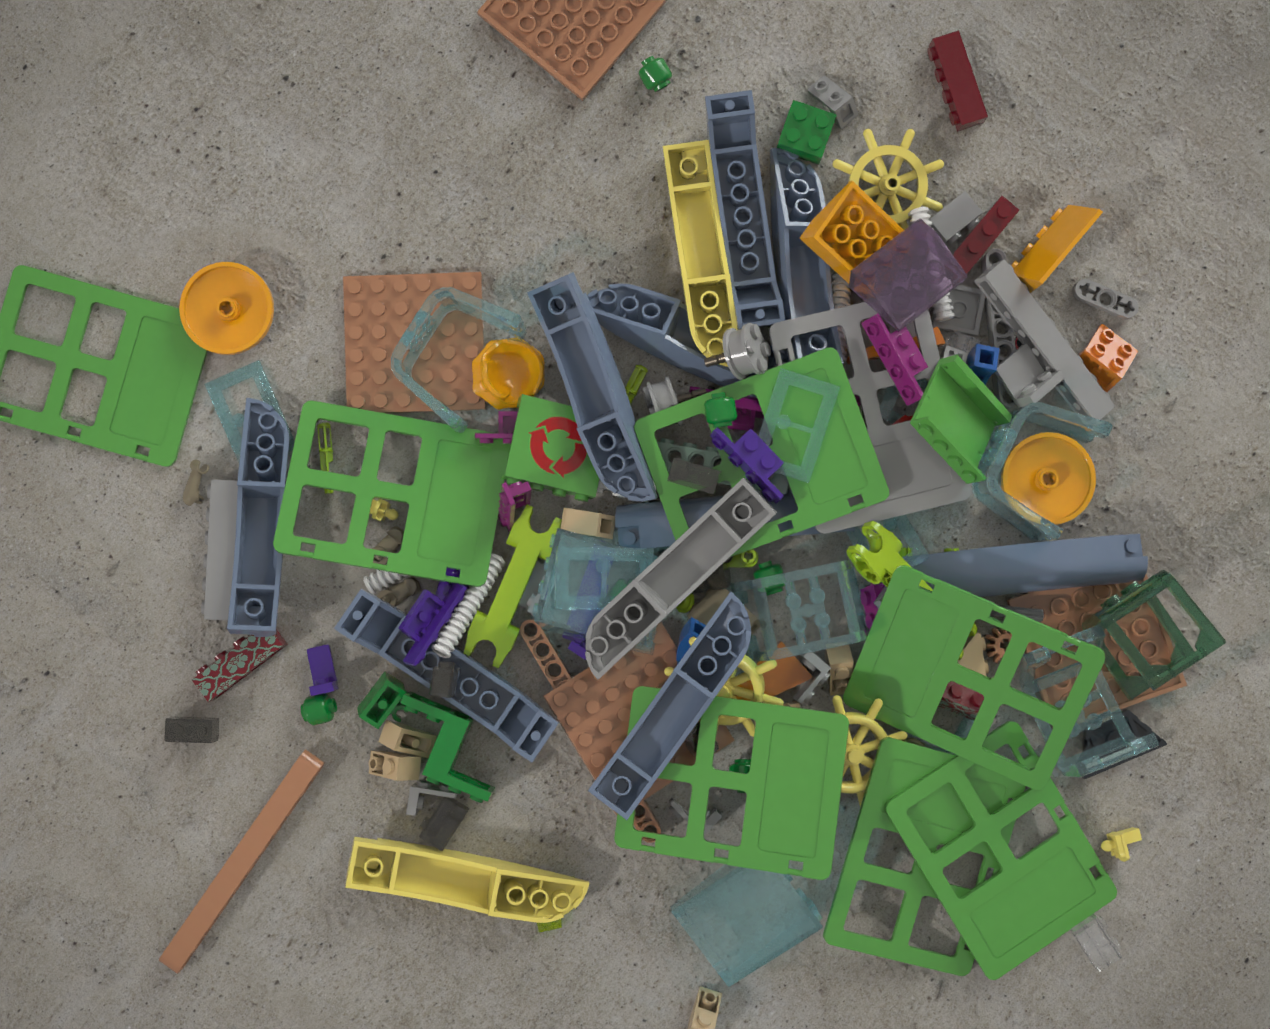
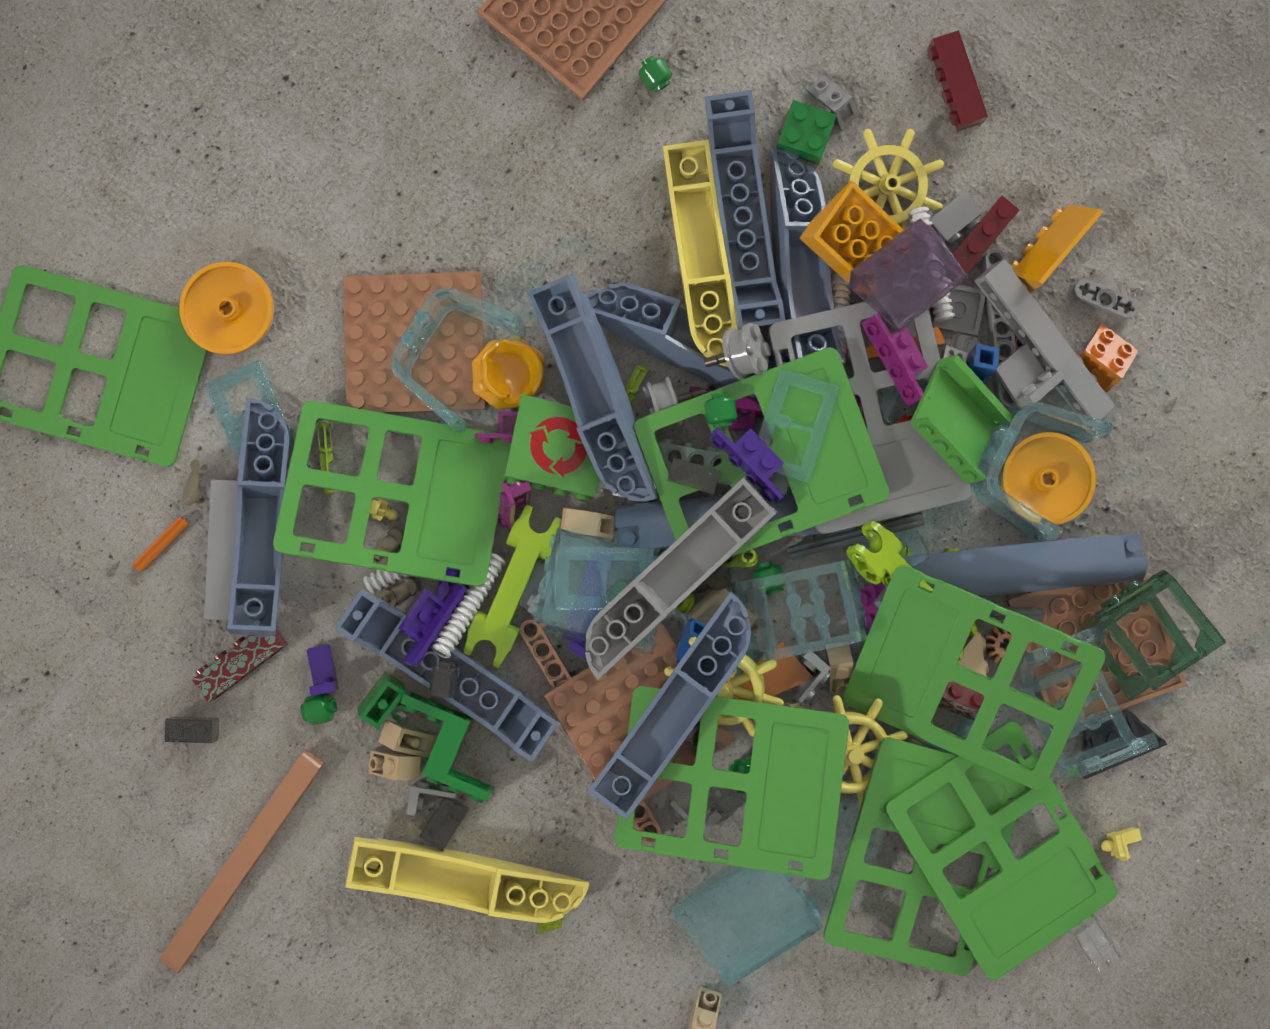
none -> orange axle [133,517,189,572]
none -> dark grey axle [787,512,925,559]

